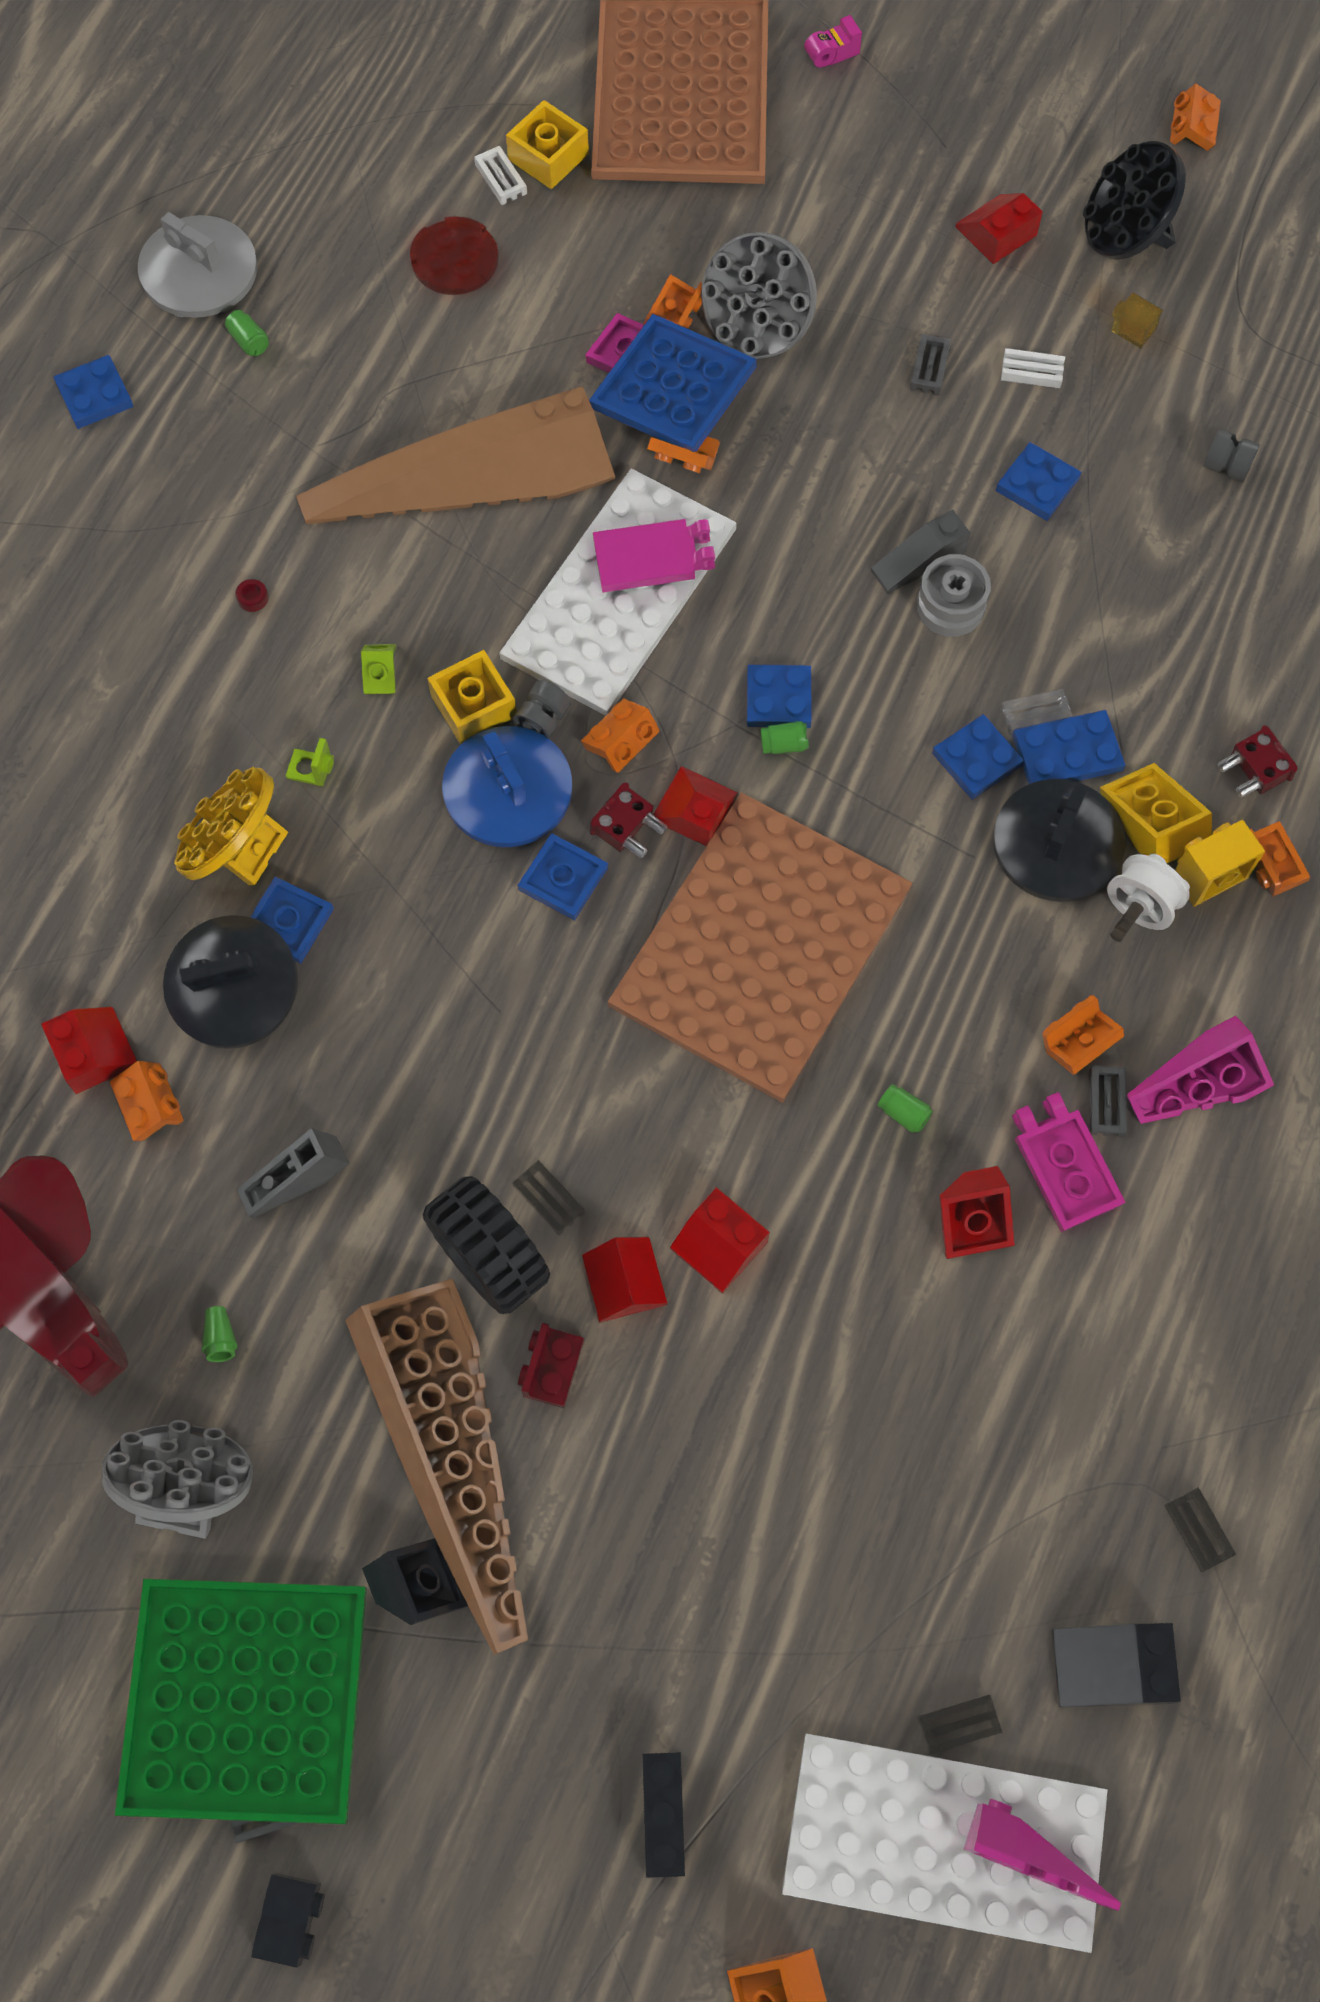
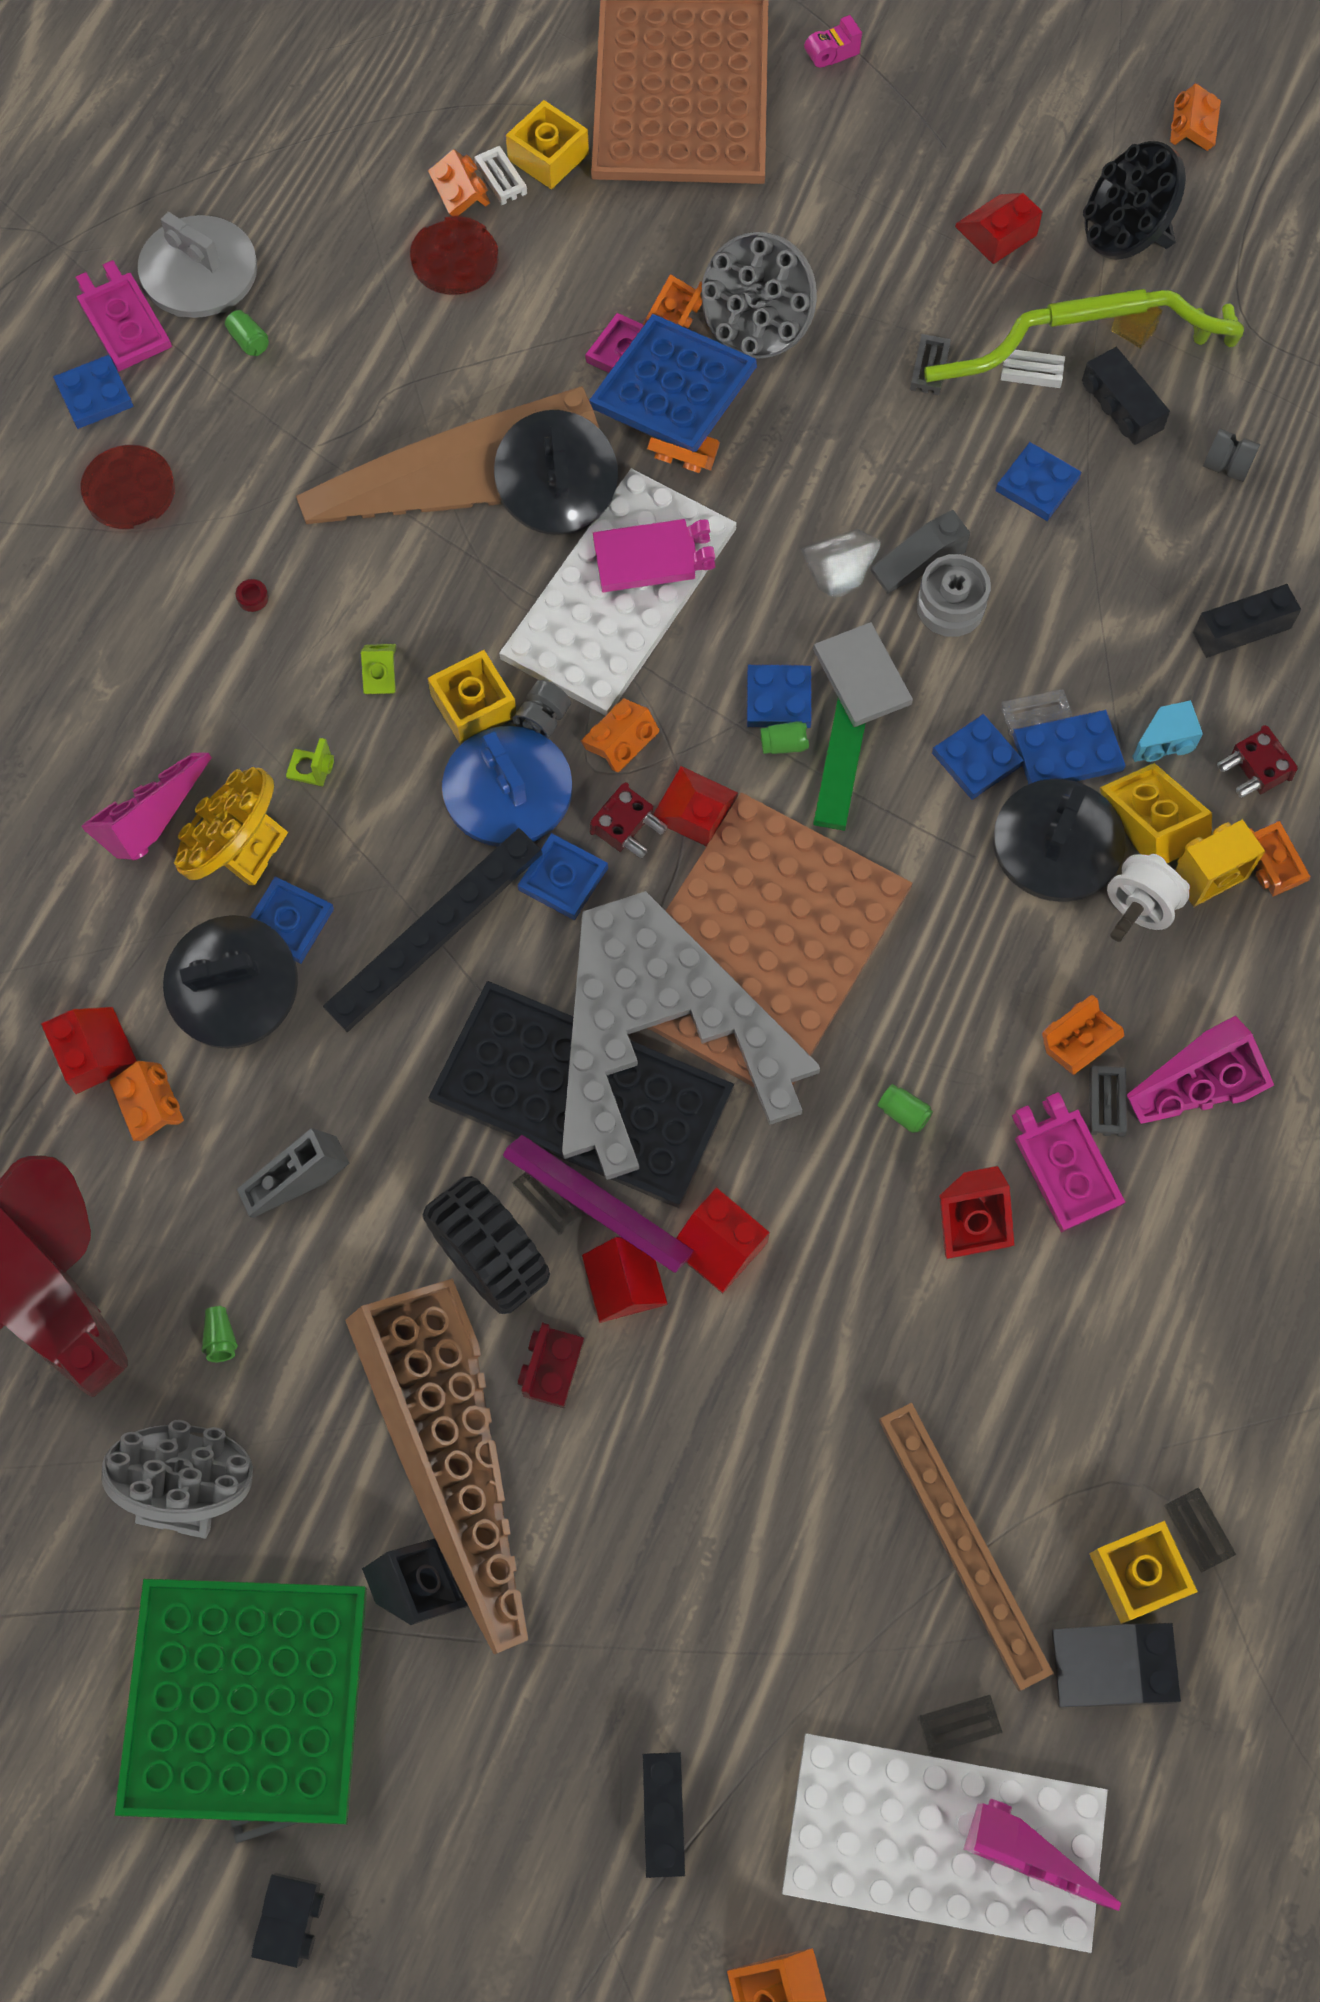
none -> dark pink tile [75,260,172,372]
none -> clear red tile [81,445,175,529]
none -> dark pink wedge [82,752,212,861]
none -> black plate [323,828,543,1032]
none -> orange bracket [428,149,490,219]
none -> black plate [428,981,734,1209]
none -> black bracket [494,410,618,535]
none -> magenta tile [503,1135,694,1273]
none -> light grey wing [562,891,820,1180]
none -> clear slope [801,529,881,597]
none -> light grey tile [813,622,913,727]
none -> green tile [813,698,866,831]
none -> medium nougat plate [879,1403,1054,1691]
none -> lime piece [924,289,1244,382]
none -> black brick [1082,346,1170,445]
none -> yellow brick [1089,1521,1198,1624]
none -> medium azure slope [1133,700,1203,762]
none -> black brick [1193,584,1301,658]

